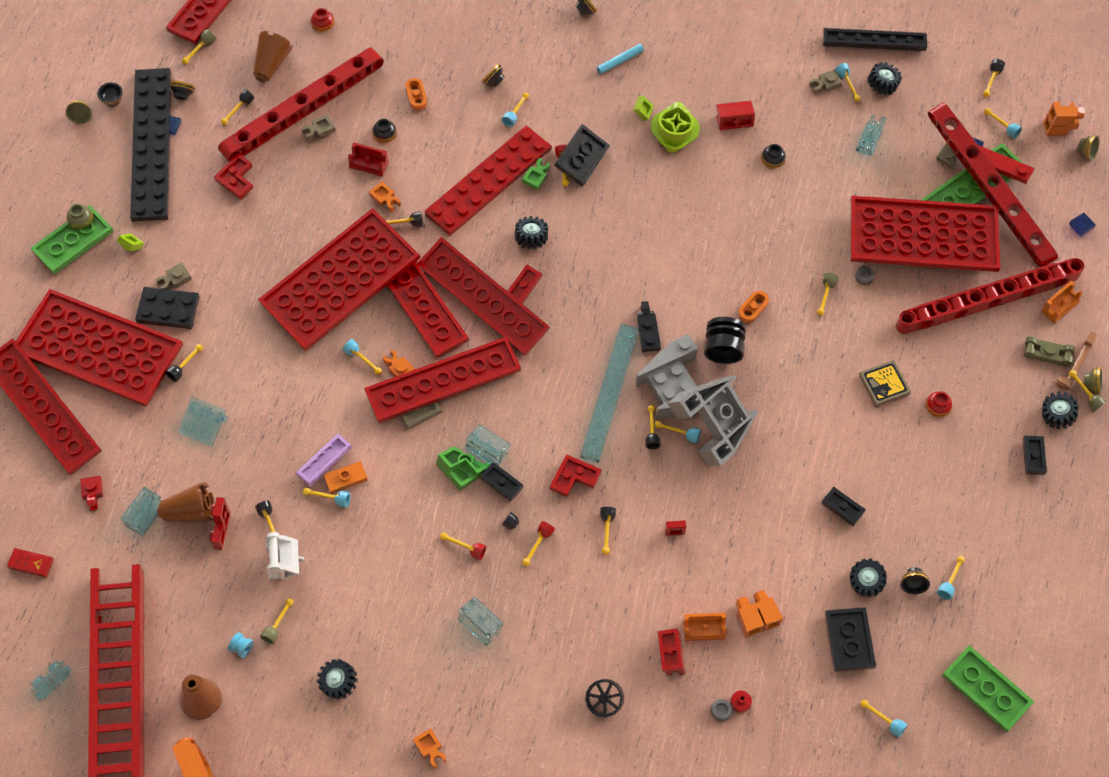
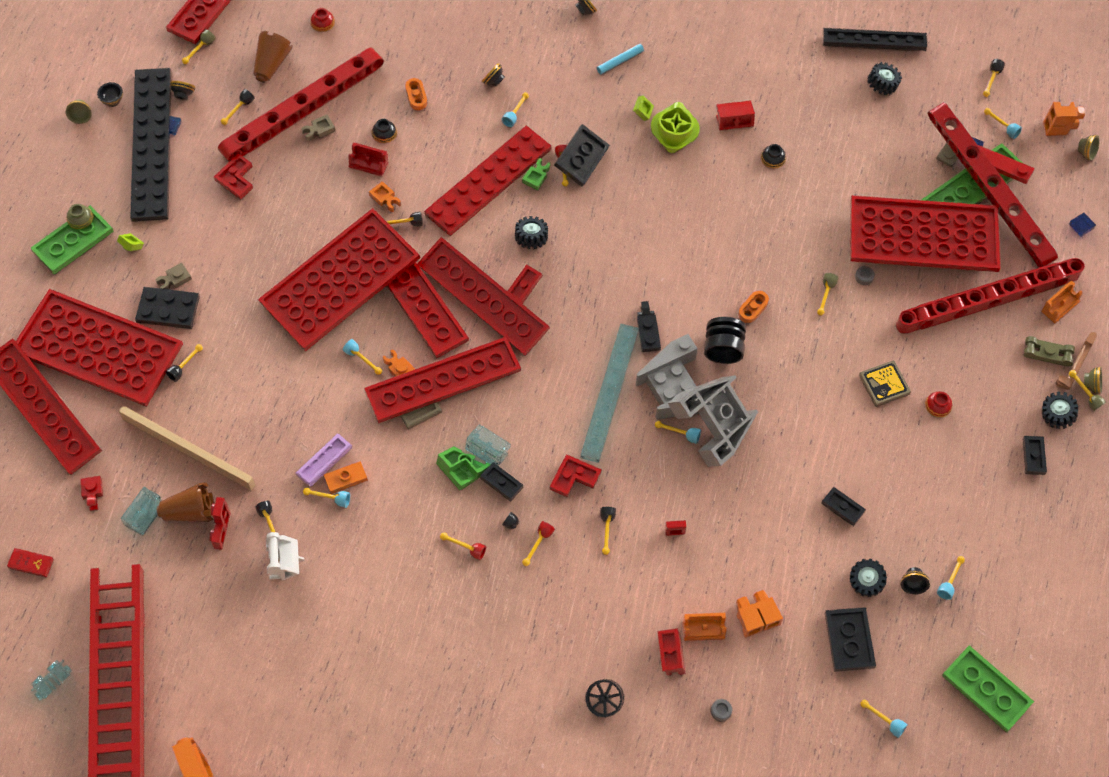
clear light blue hinge [178,396,228,446] -> none
dark orange cone [179,675,222,720] -> none
medium azure wheel [228,632,254,658] -> none
hinge [260,598,293,644] -> none
black wheel [317,659,358,699] -> none
orange plate [413,728,447,769] -> none
clear light blue hinge [458,596,504,646] -> none
black hinge [645,405,661,449] -> none
red tile [730,690,752,713] -> none
dark tan plate [809,69,843,94] -> none
hinge [835,63,861,102] -> none
clear light blue hinge [856,115,887,156] -> none
none -> tan tile [119,406,255,491]

